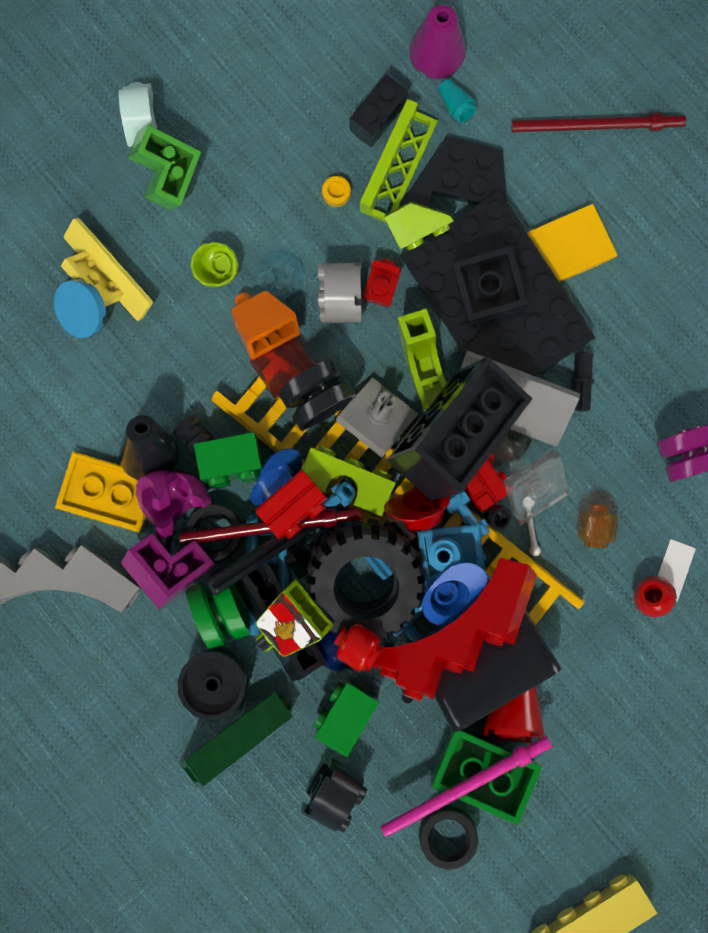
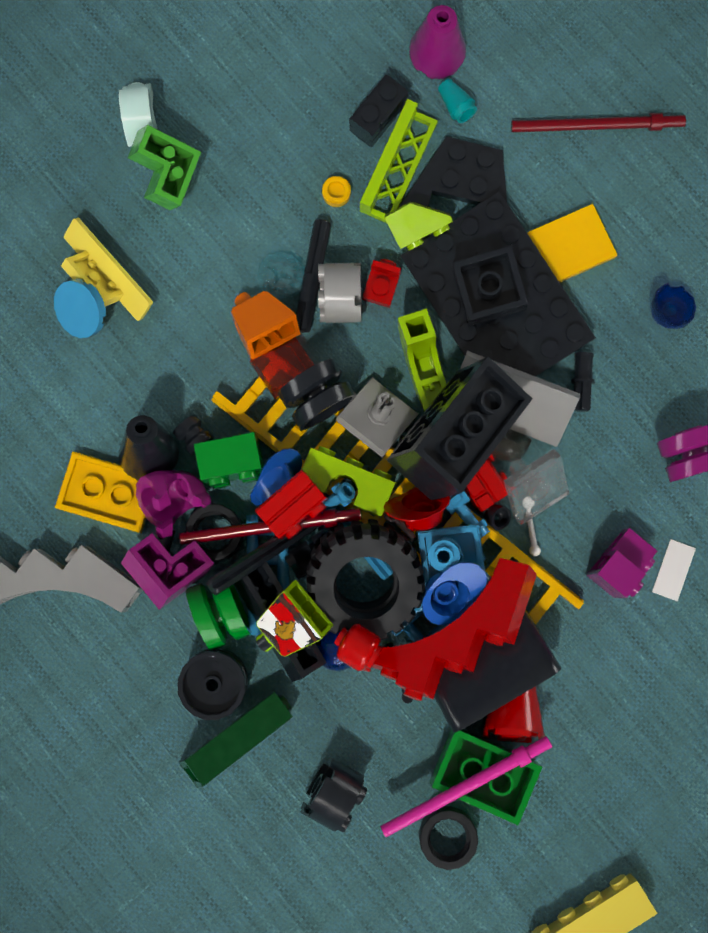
lime hair [190,242,239,287] -> none
green brick [313,678,379,757] -> none
clear orange head [577,504,618,548] -> none
red piece [633,576,677,618] -> none
none -> black axle [296,219,331,333]
none -> magenta brick [586,528,658,598]
none -> clear blue hair [650,283,697,329]

